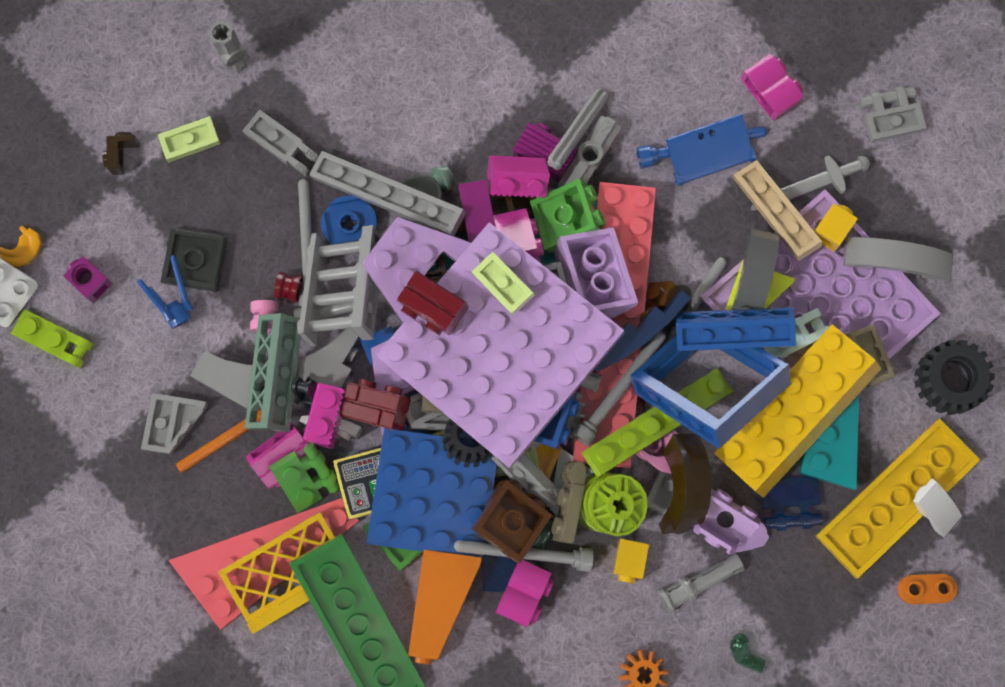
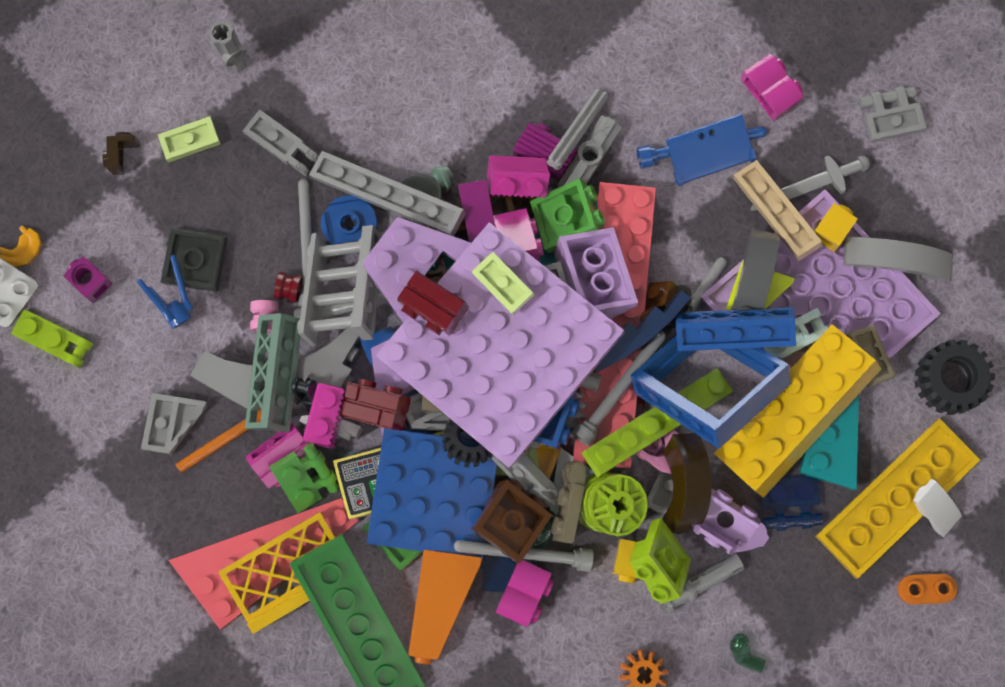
none -> lime plate [629,517,691,604]

